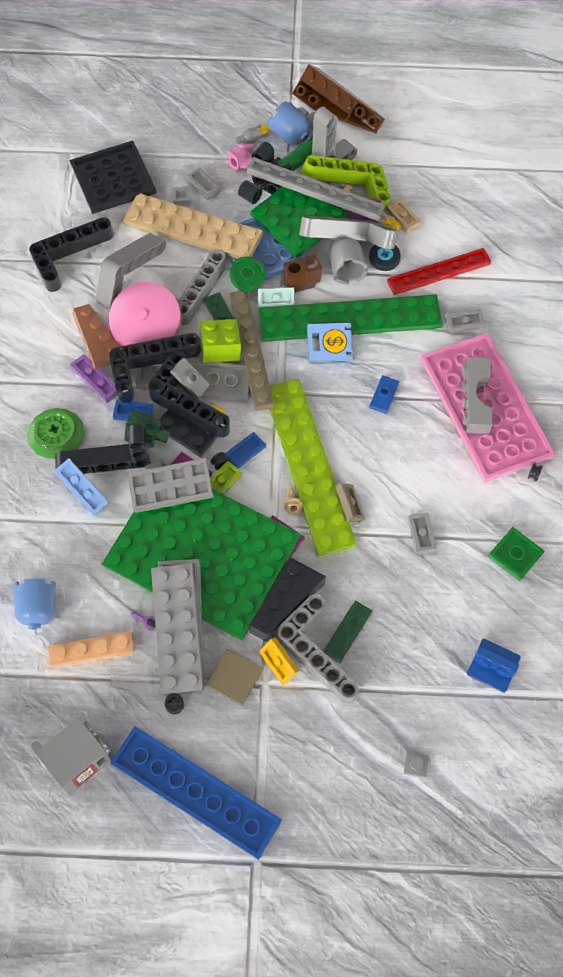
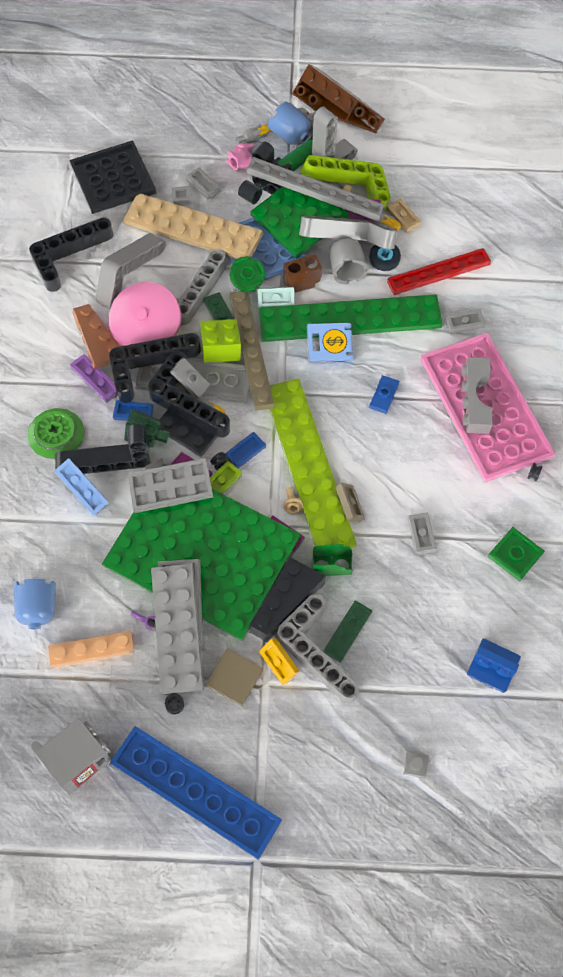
none -> green piece [312,544,353,576]

